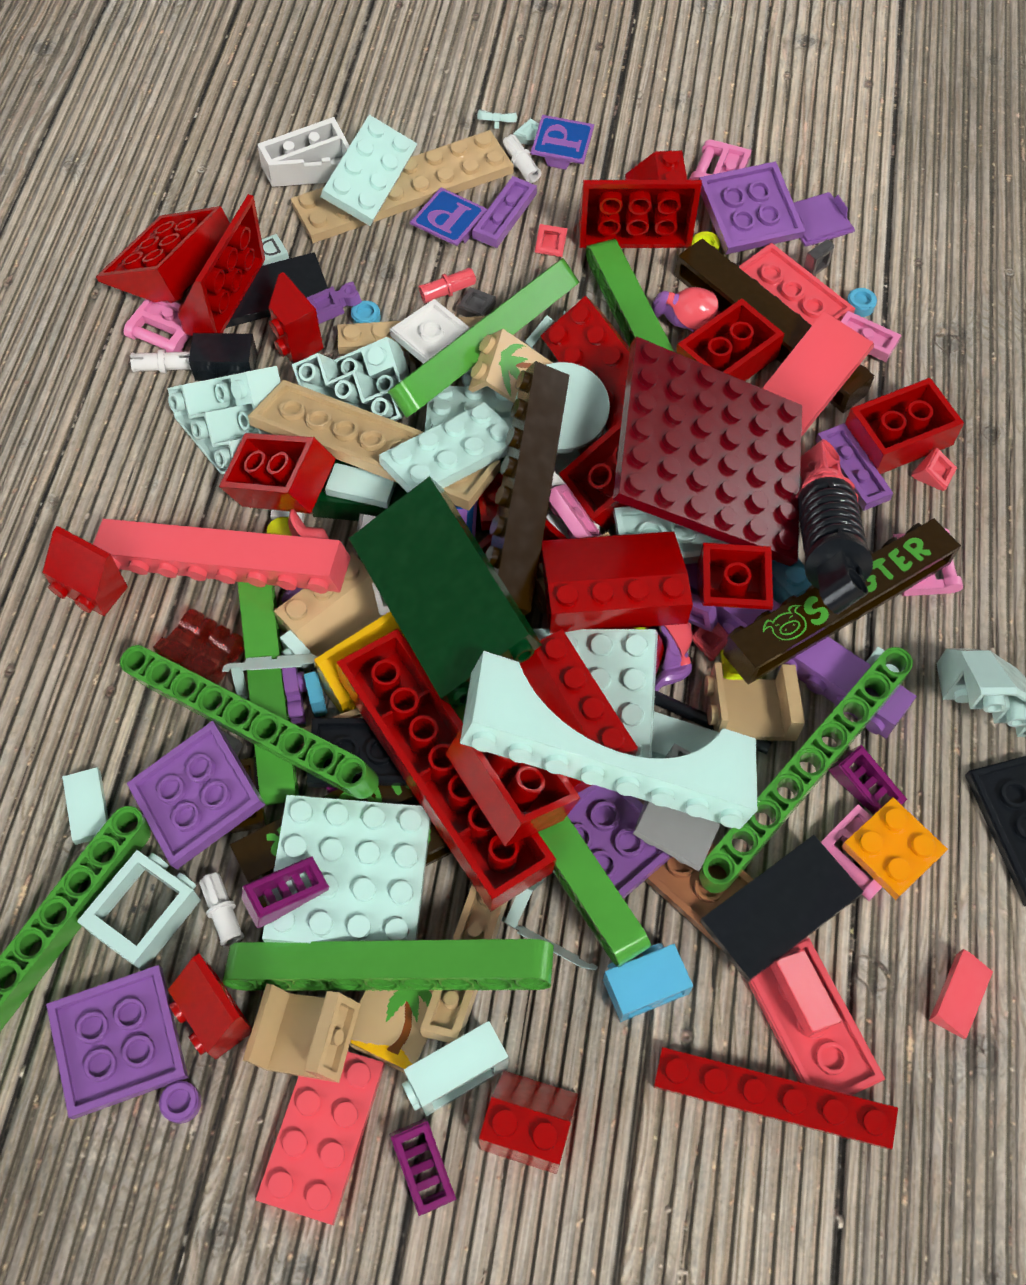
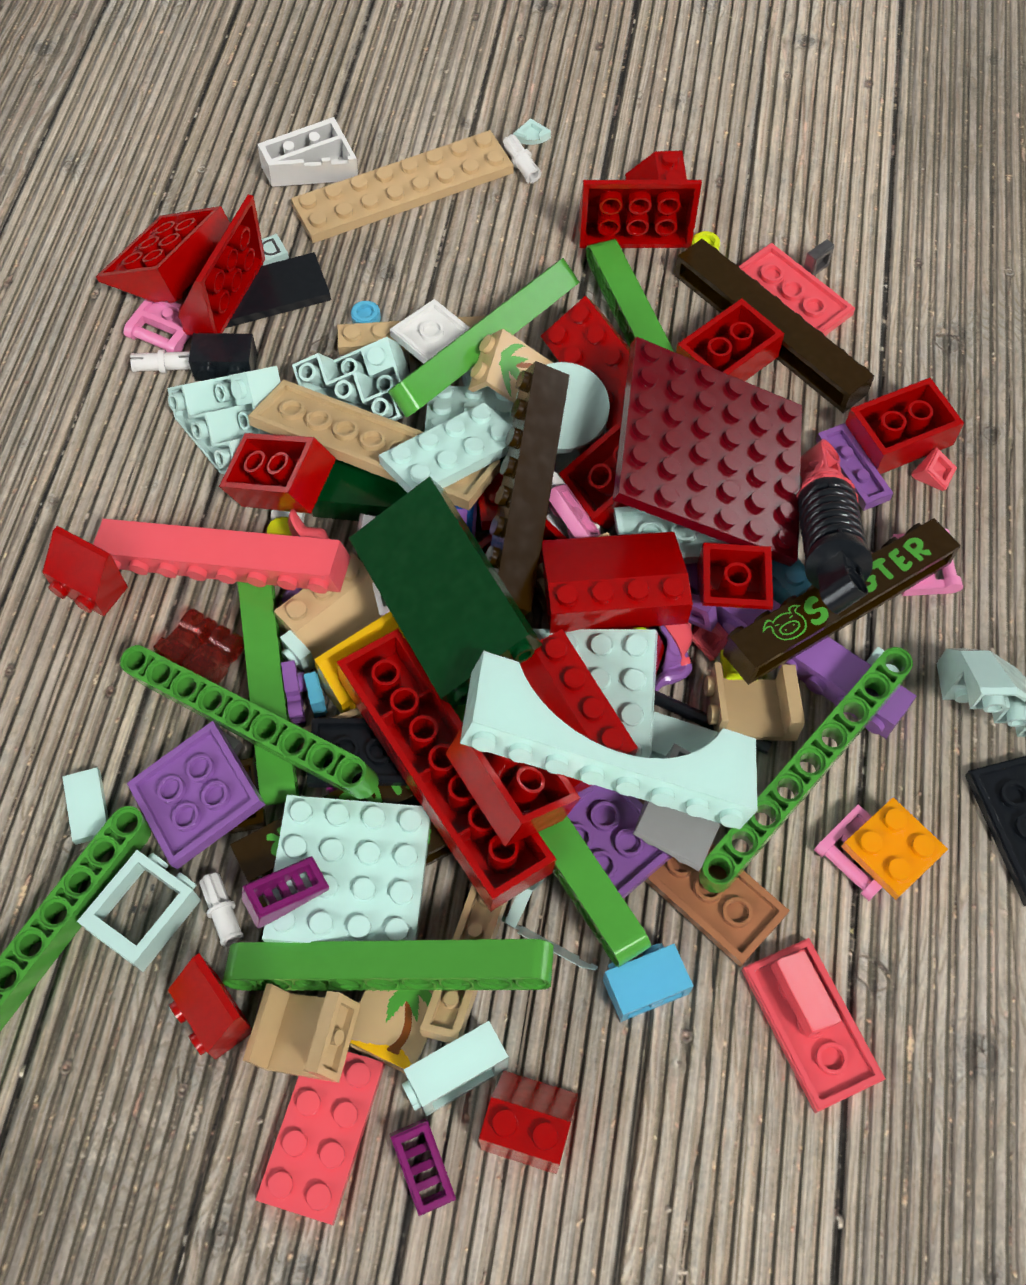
medium lavender plate [46,965,188,1120] -> none
medium lavender tile [159,1081,201,1124] -> none
light aqua piece [222,654,317,723] -> none
red slope [269,272,324,364] -> none
medium lavender plate [307,282,362,324] -> none
light aqua plate [320,115,417,226] -> none
light aqua tile [325,463,397,508] -> none
piece [410,187,487,246] -> none
coral axle [418,268,476,304] -> none
flat silver tile [457,287,496,317] -> none
medium lavender plate [472,176,537,248] -> none
light aqua piece [477,109,517,129] -> none
light aqua piece [524,311,566,351] -> none
piece [531,115,595,170] -> none
coral slope [535,224,568,257] -> none
coral hair [652,287,721,332] -> none
red plate [654,1047,898,1150] -> none
bright pink plate [689,139,752,180] -> none
medium lavender plate [699,161,805,255] -> none
black tile [700,835,863,982] -> none
coral tile [762,311,874,437] -> none
medium lavender piece [794,192,855,247] -> none
magenta slope [828,745,908,815] -> none
bright pink plate [841,311,901,362] -> none
medium azure tile [847,288,877,317] -> none
coral slope [929,949,993,1040] -> none

